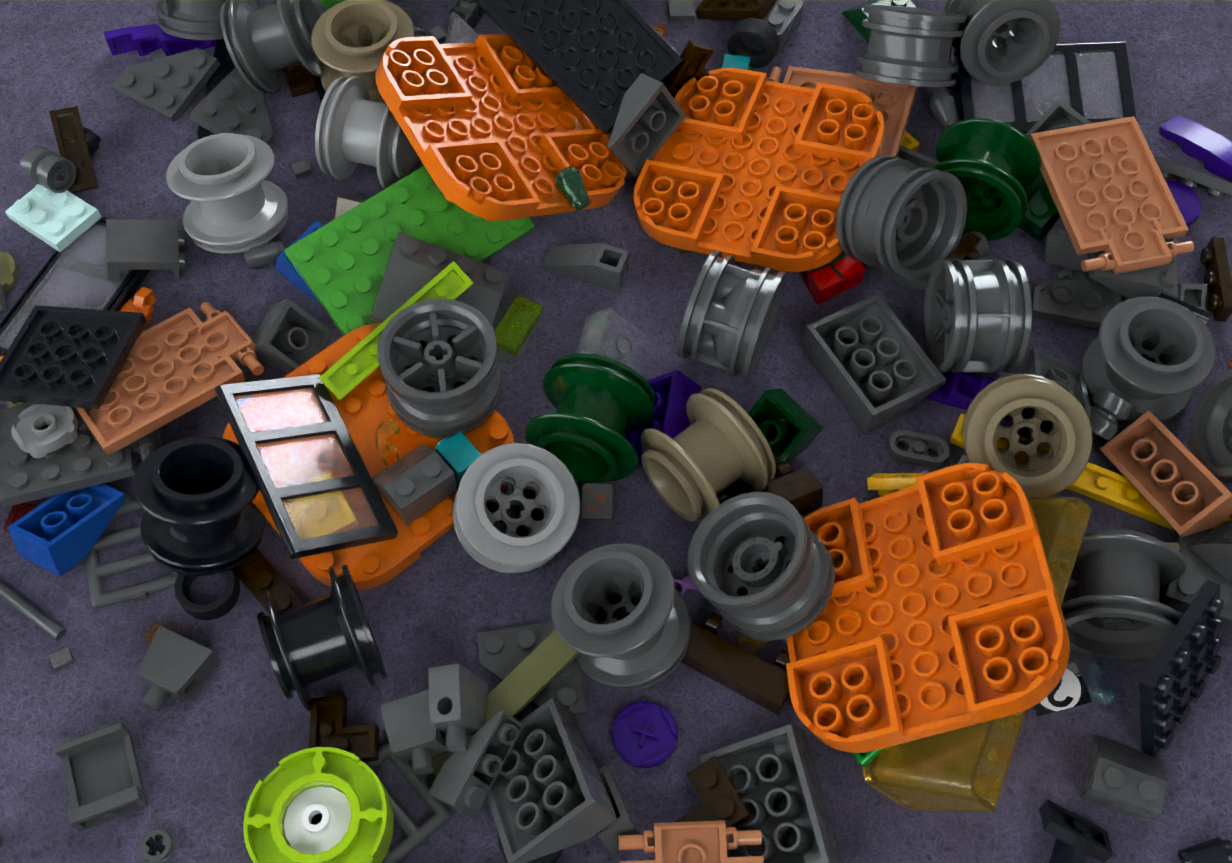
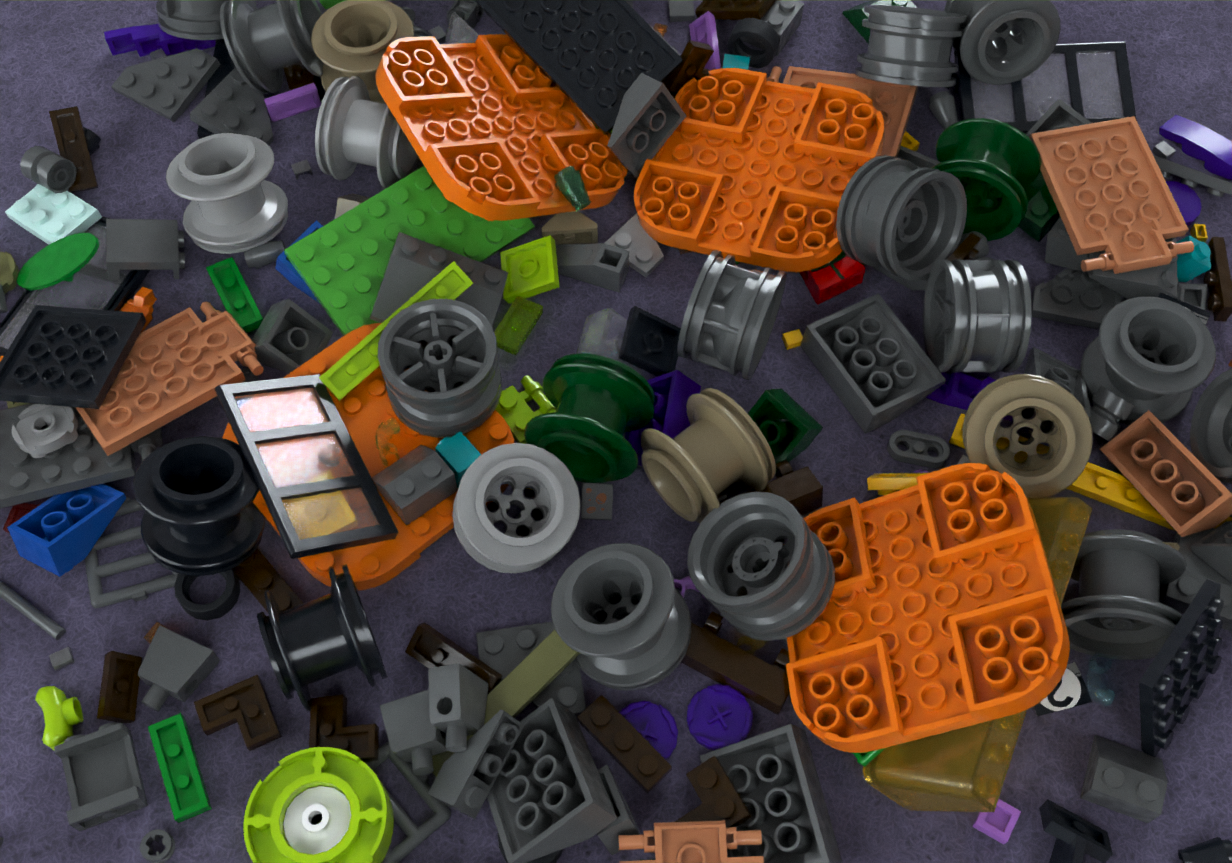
none -> green shield [17,233,99,290]
none -> lime piece [35,686,84,750]
none -> dark brown plate [97,651,142,723]
none -> green plate [148,713,212,823]
none -> dark brown plate [194,675,282,751]
none -> green plate [206,257,263,333]
none -> medium lavender tile [264,83,321,122]
none -> dark brown plate [405,622,503,694]
none -> lime plate [495,375,557,444]
none -> lime plate [500,235,560,304]
none -> dark tan slope [542,211,598,245]
none -> dark brown plate [577,694,672,794]
none -> light grey wing [604,213,664,278]
none -> black plate [618,306,681,377]
none -> dark purple tile [686,684,753,750]
none -> medium lavender plate [689,11,721,70]
none -> yellow piece [782,329,803,350]
none -> medium lavender plate [972,794,1021,845]
none -> flat silver piece [1152,140,1176,160]
none -> teal brick [1176,235,1211,282]
none -> yellow piece [1190,224,1208,242]

